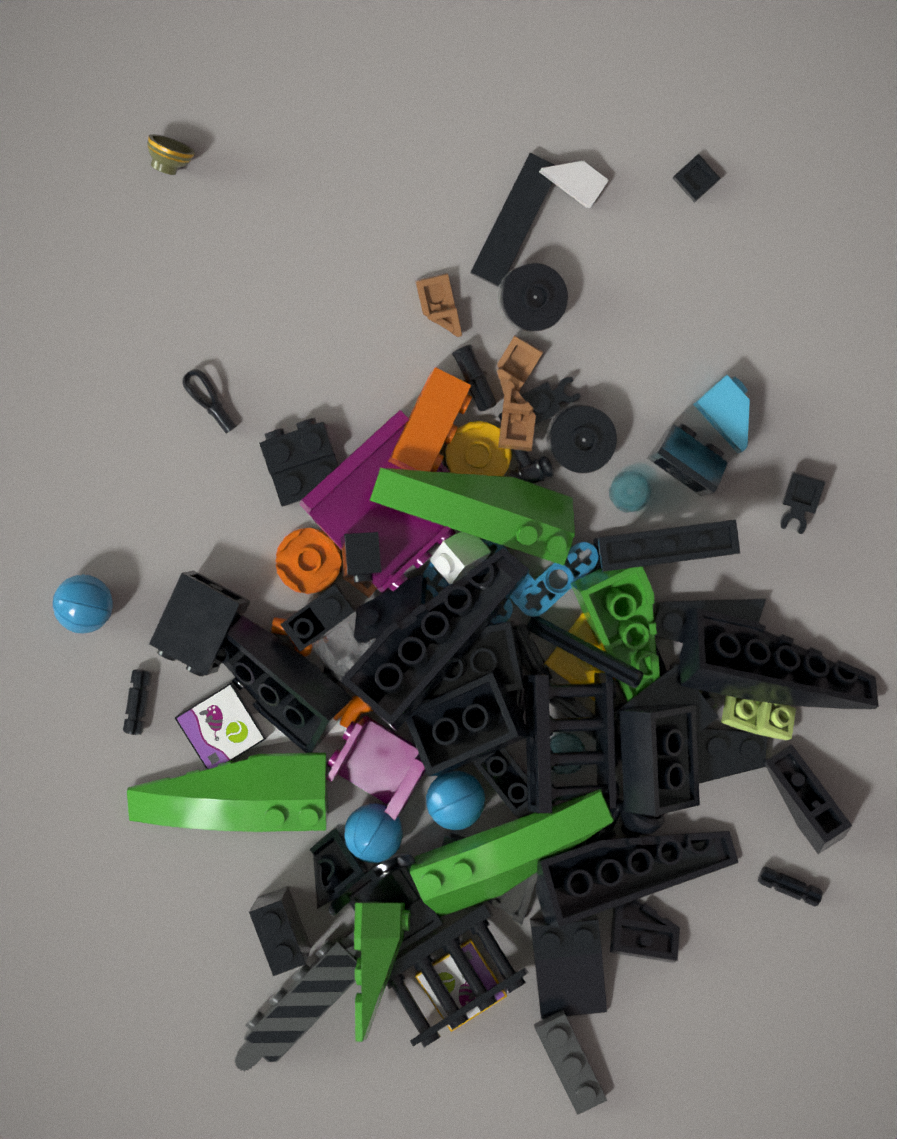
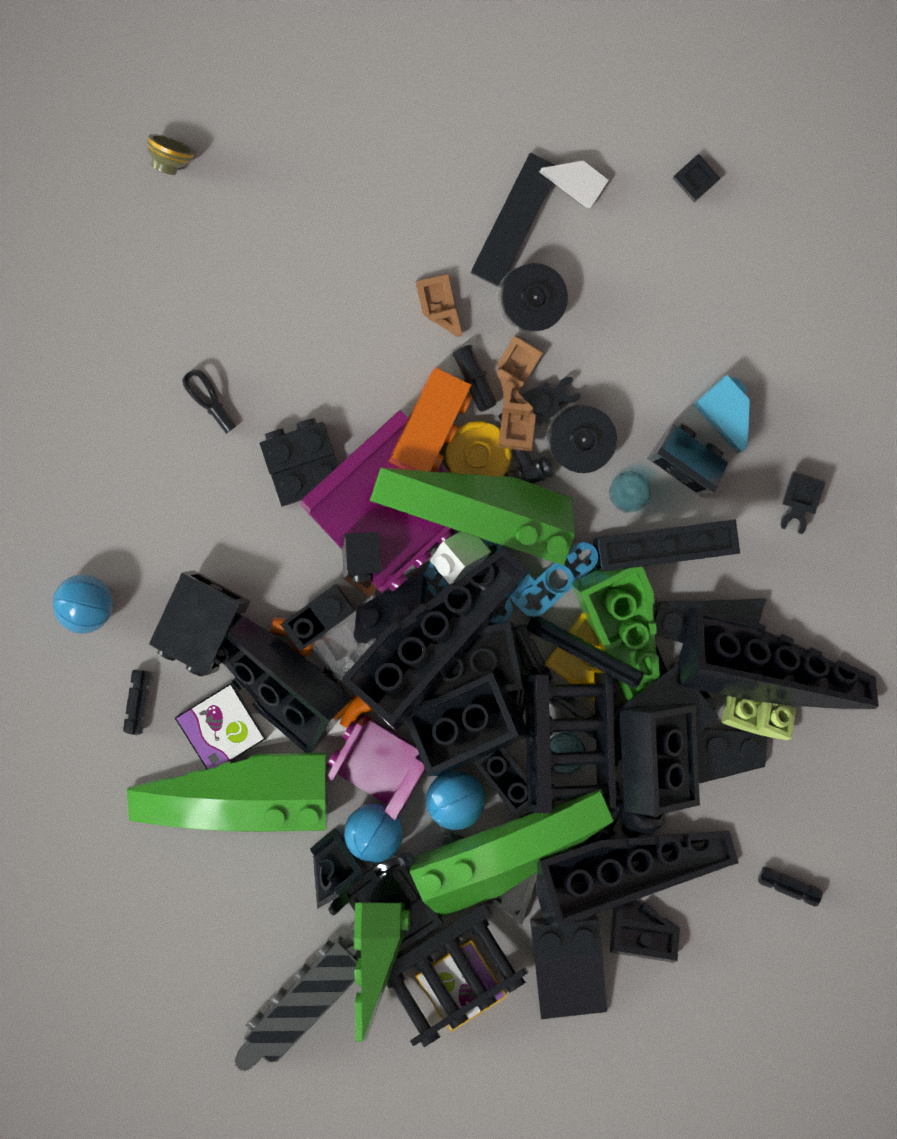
black brick [249,886,311,976] -> none
orange tile [275,528,342,594] -> none
dark grey plate [534,1010,607,1115] -> none
black slope [764,744,852,854] -> none

